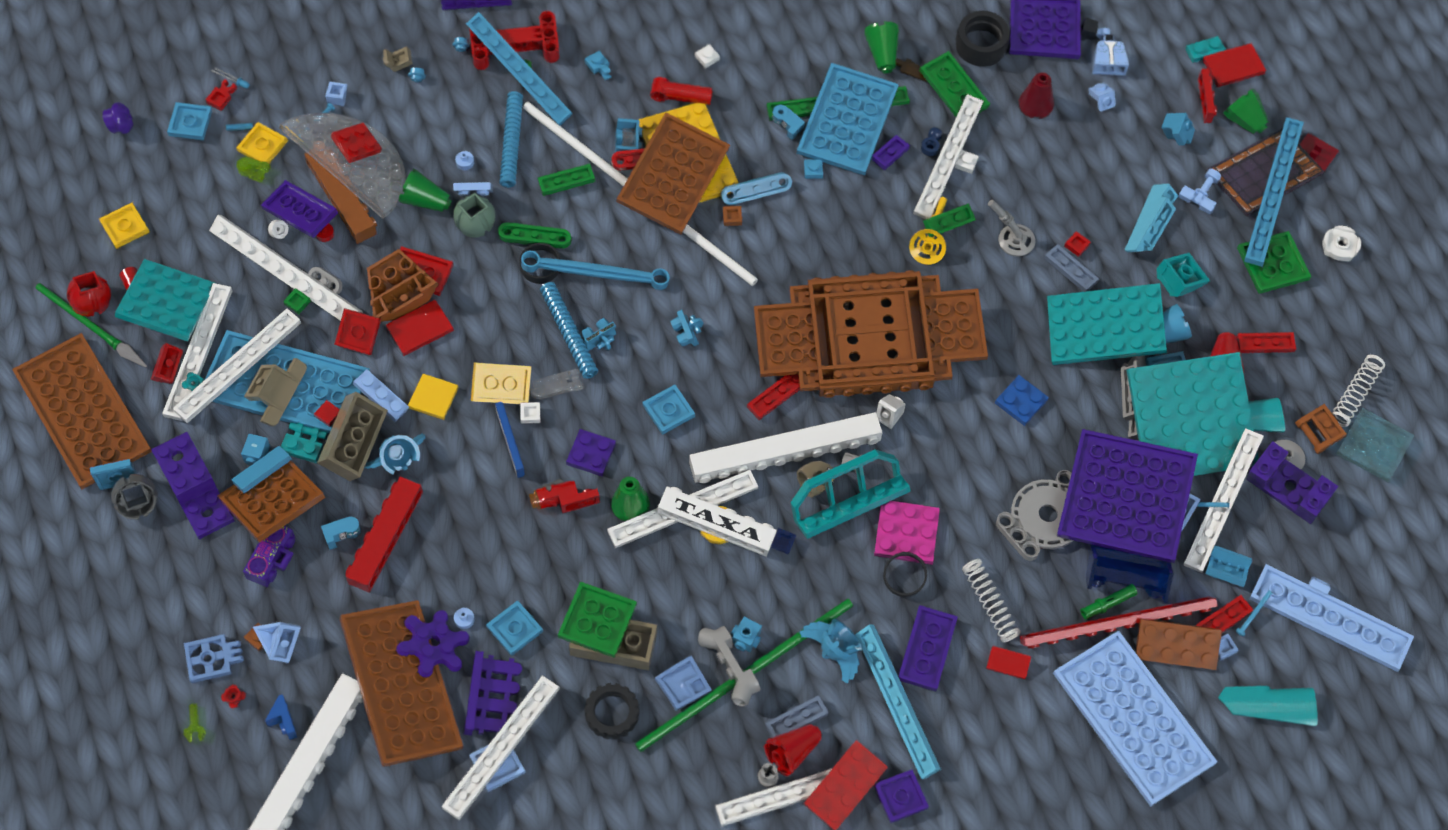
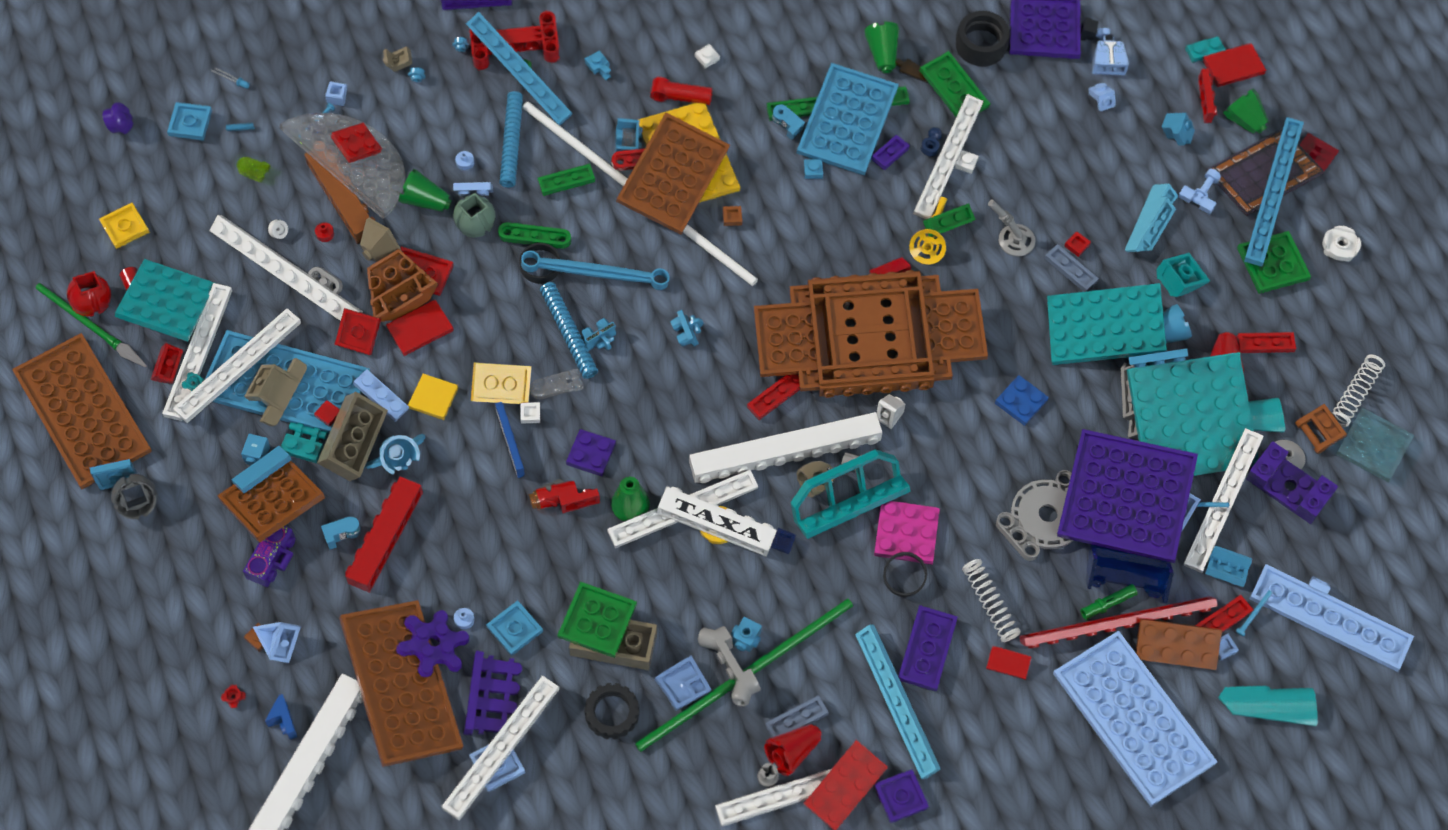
dark purple bracket [151,432,235,539] -> none
clear neon green bar [183,704,206,743] -> none
medium blue piece [184,634,244,683] -> none
red plate [205,79,237,111] -> none
yellow tile [236,122,288,167] -> none
dark purple plate [261,180,338,238] -> none
green plate [283,288,311,315] -> none
dark azure plate [642,385,695,435] -> none
dark azure plate [721,172,792,205] -> none
dark azure helmet [799,619,862,684] -> none
dark red cone [1019,72,1054,119] -> none
none -> dark tan slope [360,218,402,263]
none -> red slope [869,257,911,274]
none -> dark azure plate [1129,349,1189,368]

